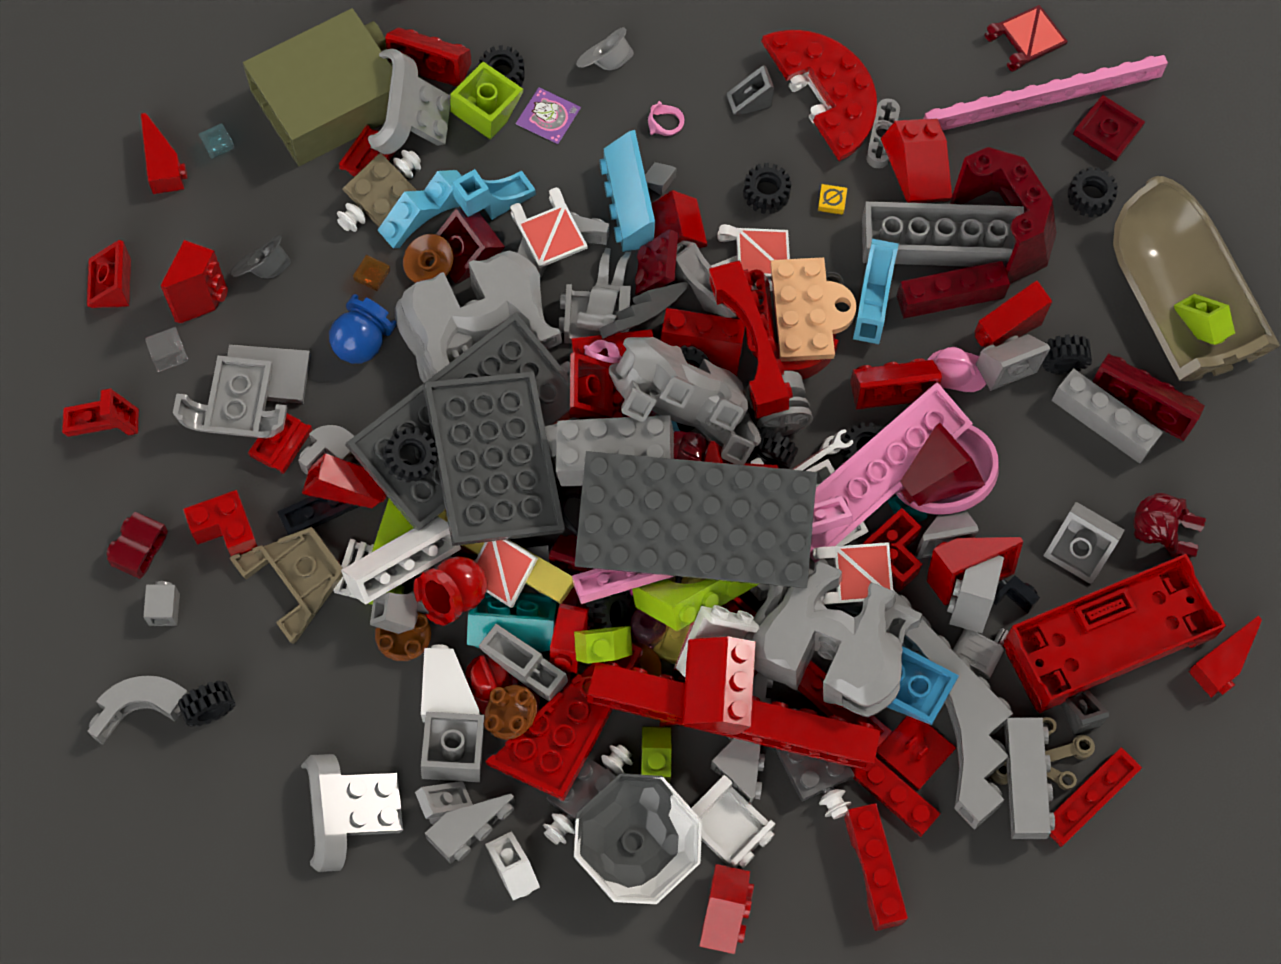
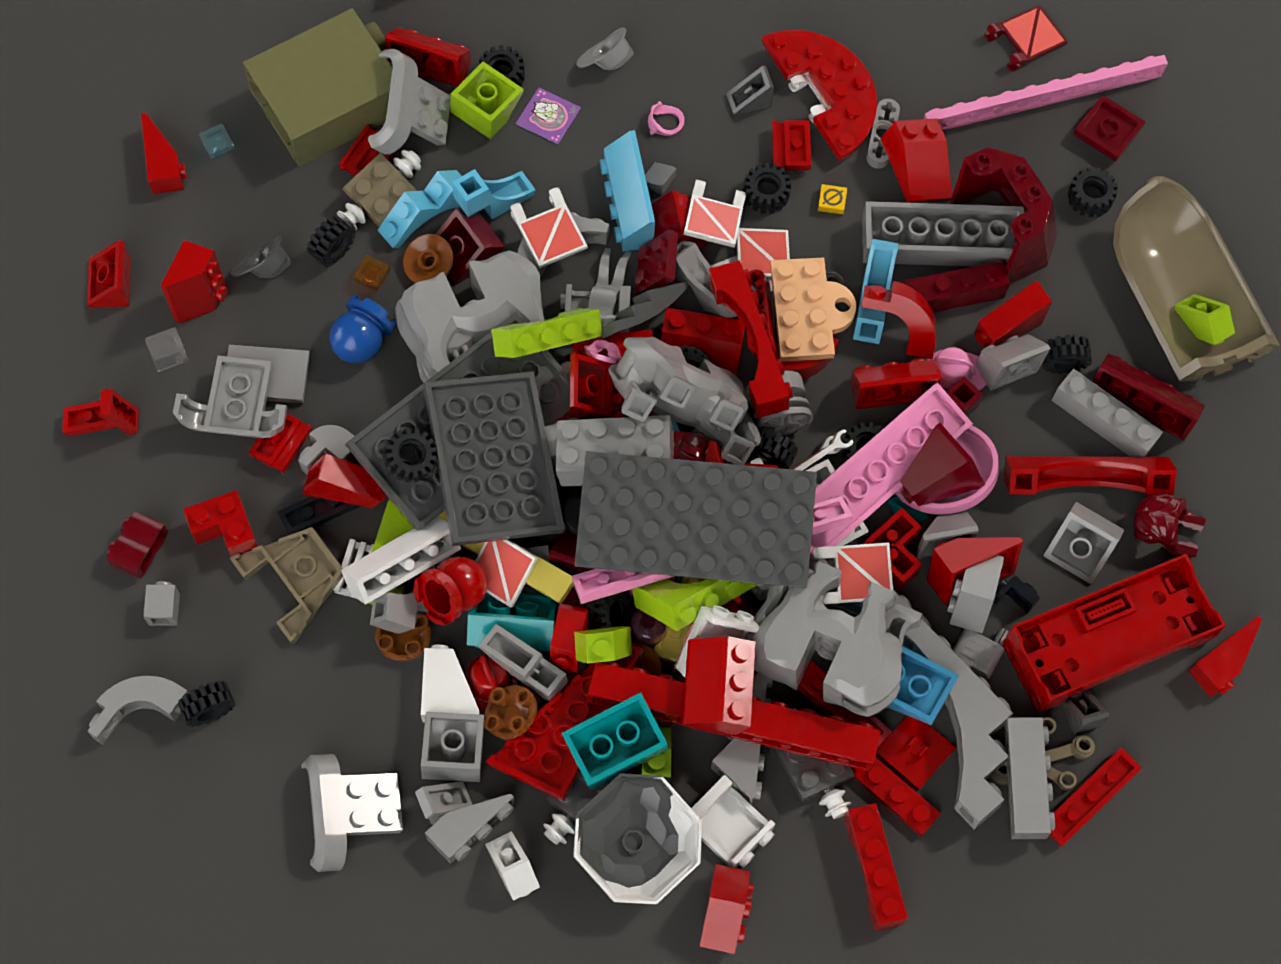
none -> black tyre [307,215,356,267]
none -> lime arch [491,308,603,358]
none -> teal slope [562,692,669,790]
none -> flag [683,180,746,248]
none -> red plate [771,120,811,171]
none -> red arch [861,281,936,359]
none -> dark red brick [946,376,983,417]
none -> red arch [1003,456,1177,495]

